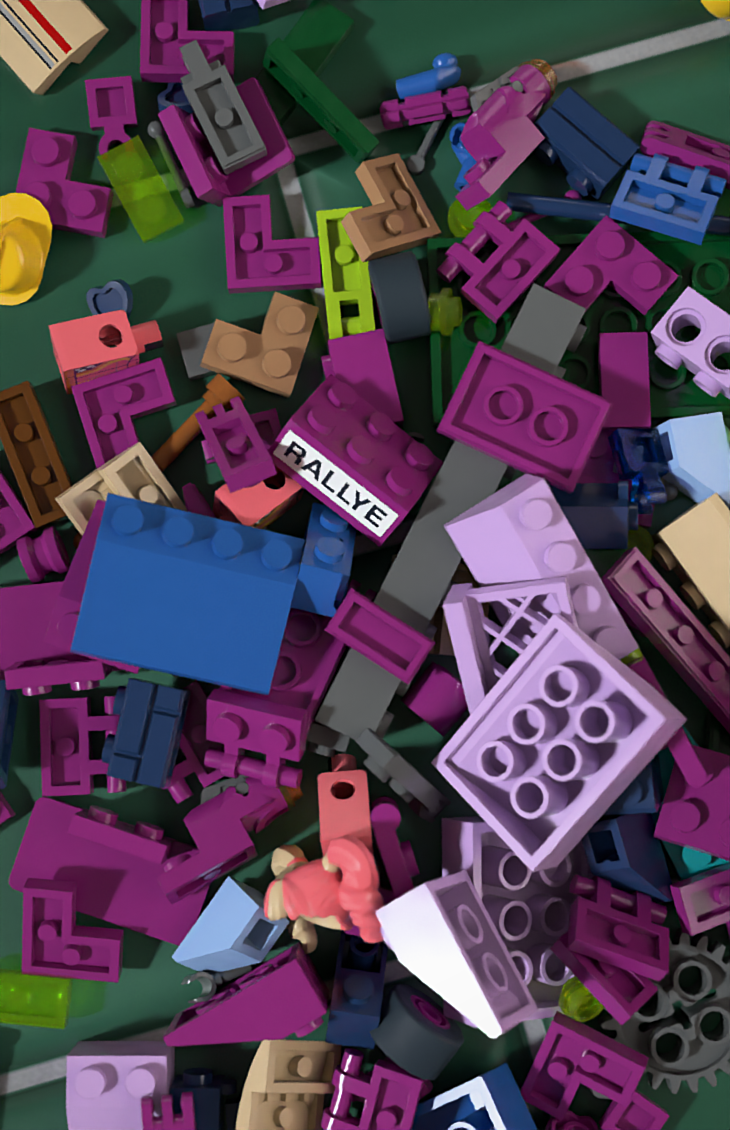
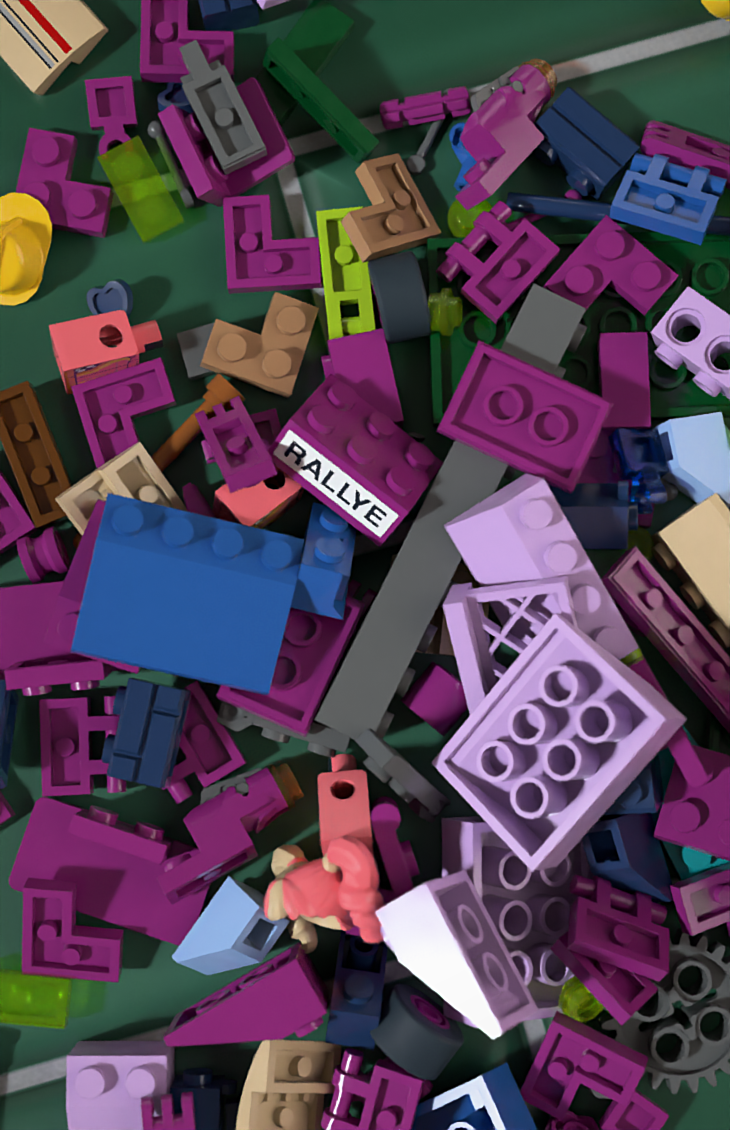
dark grey hand [181,965,252,1004] -> none
magenta plate [204,689,308,789] -> none
magenta tile [325,588,435,684] -> none
blue arm [396,53,461,103] -> none

